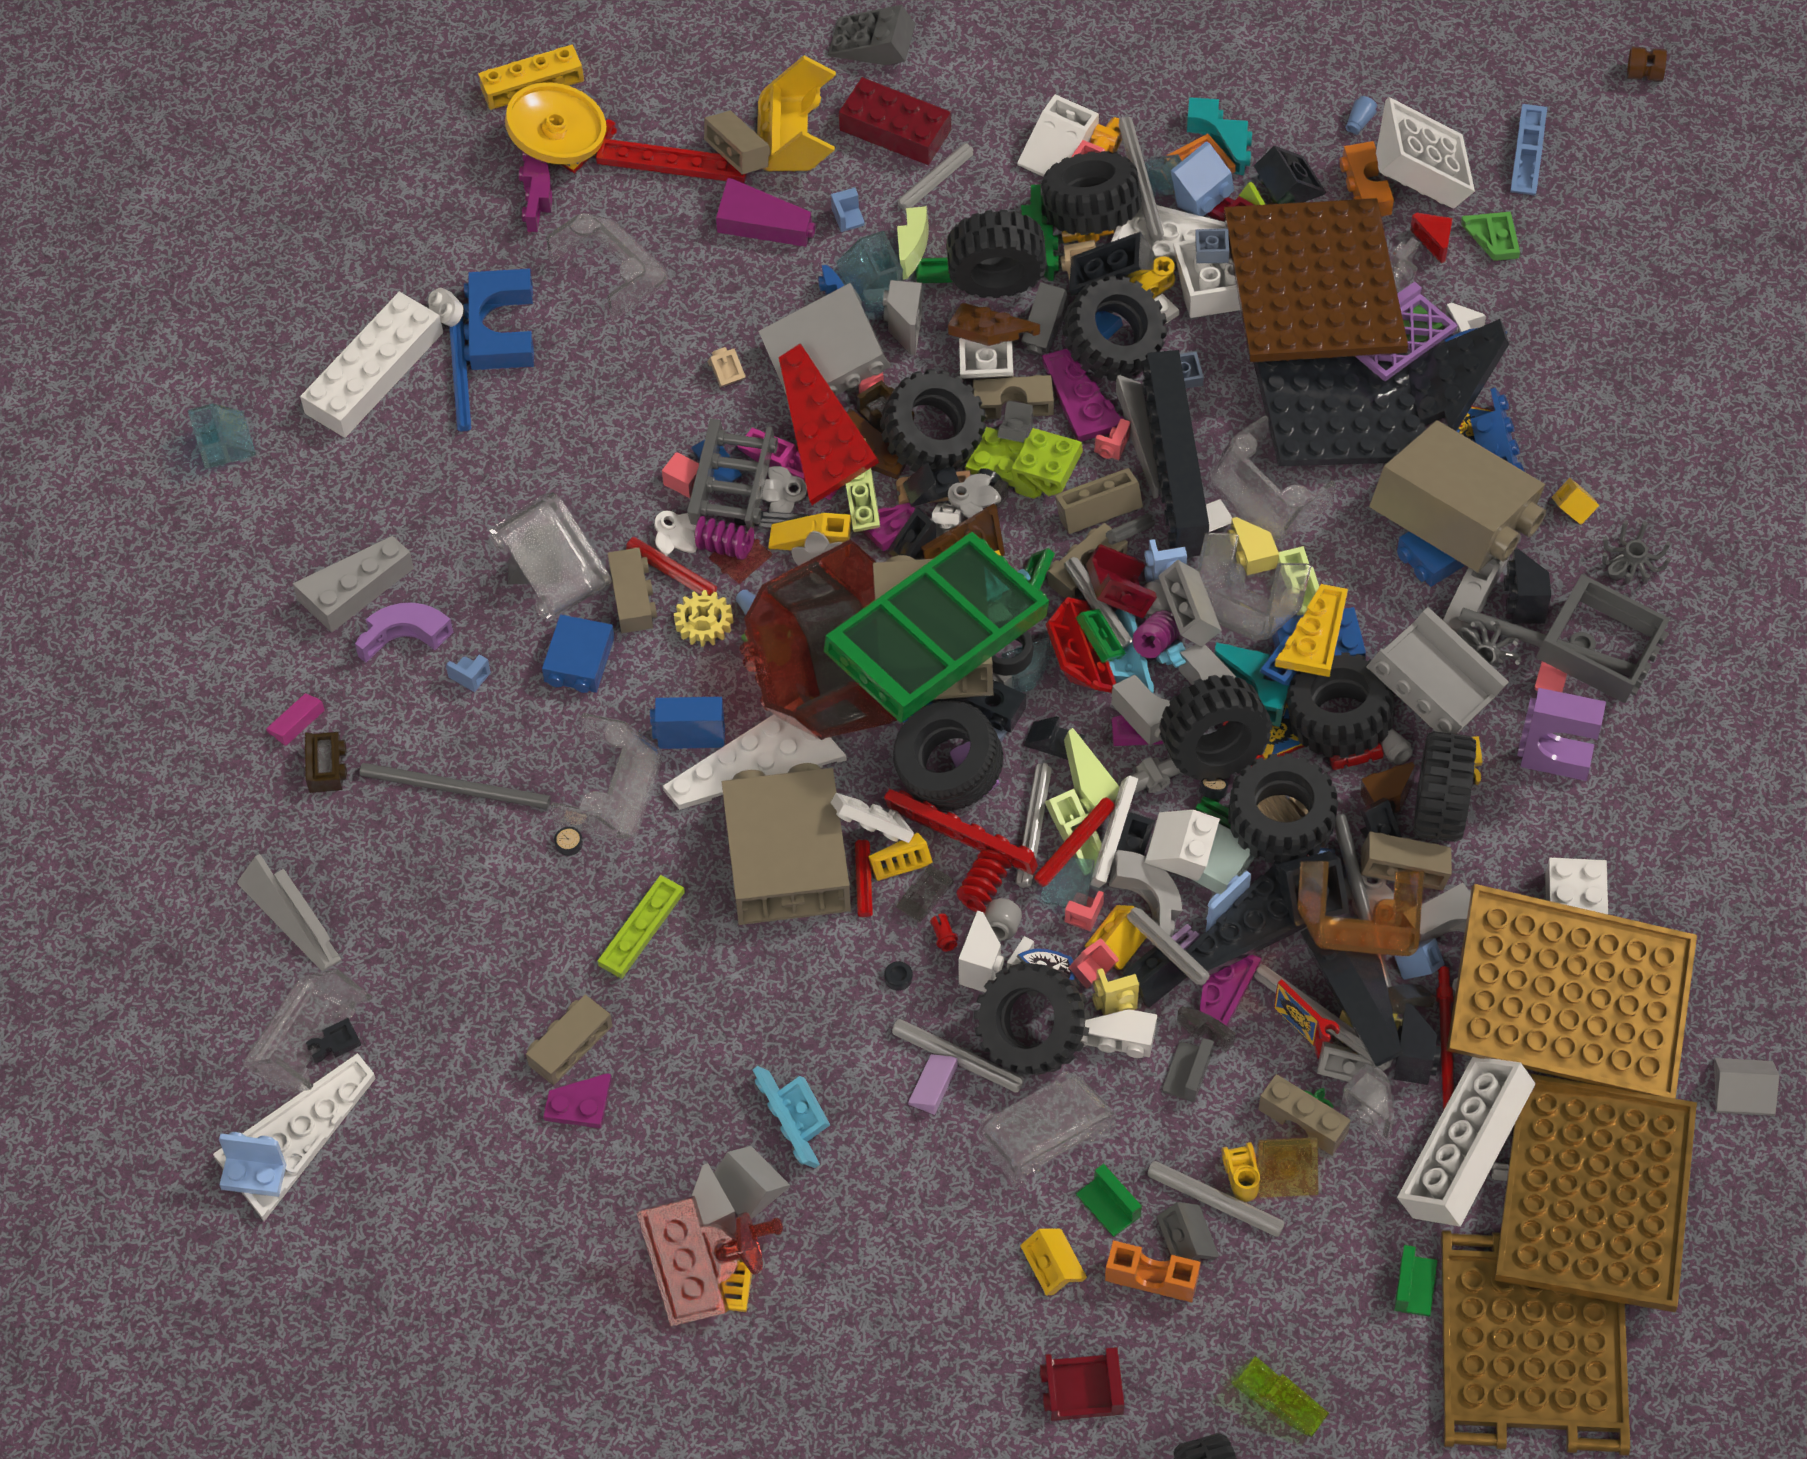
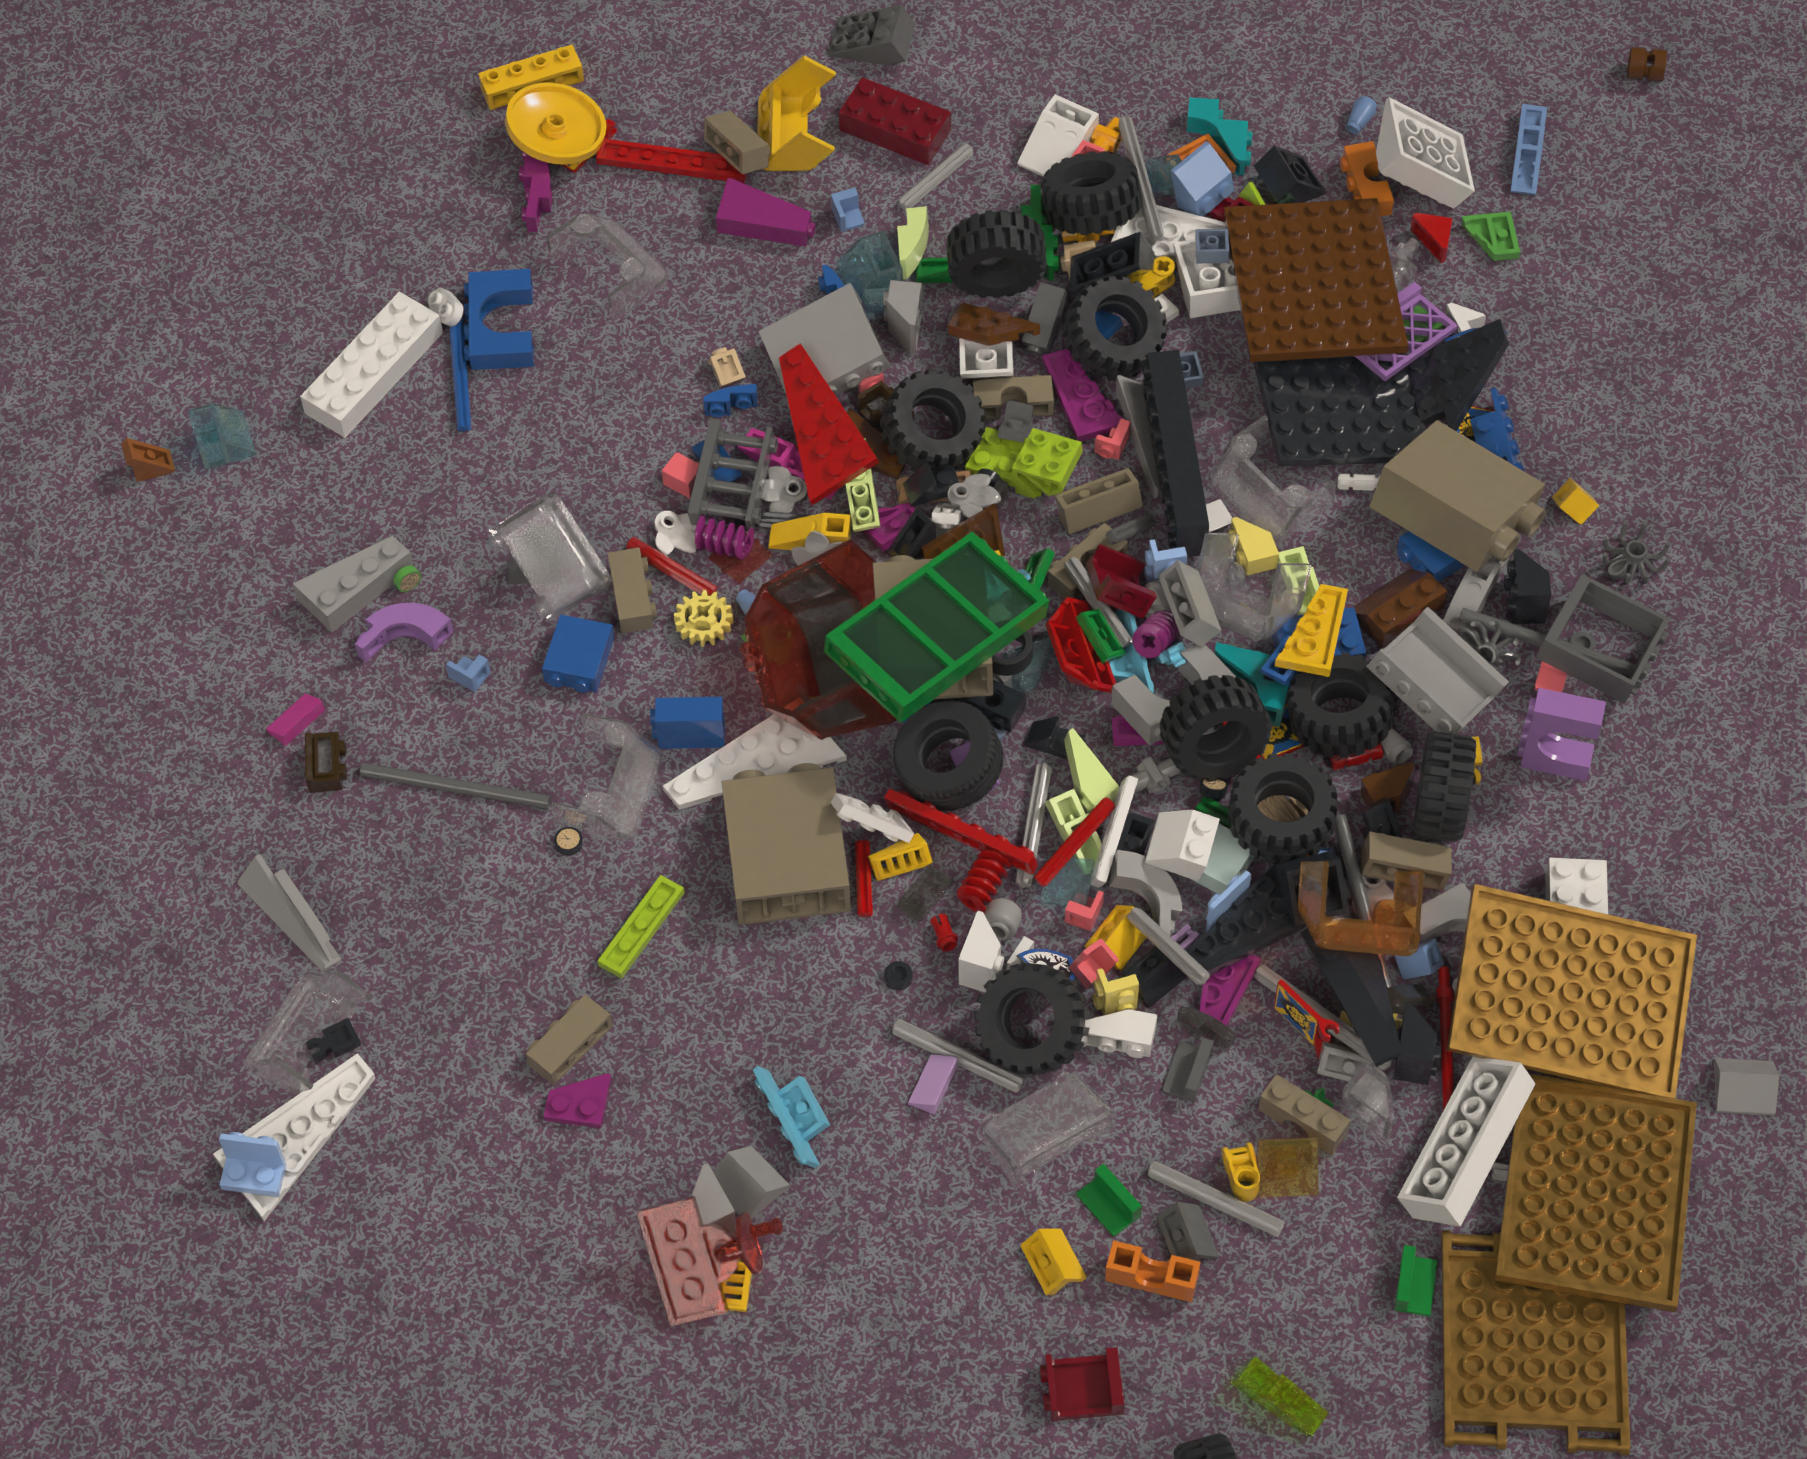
none -> dark orange slope [121,438,175,482]
none -> tile [393,565,421,592]
none -> blue slope [703,384,758,417]
none -> white axle [1337,474,1381,491]
none -> reddish brown slope [1354,569,1447,649]

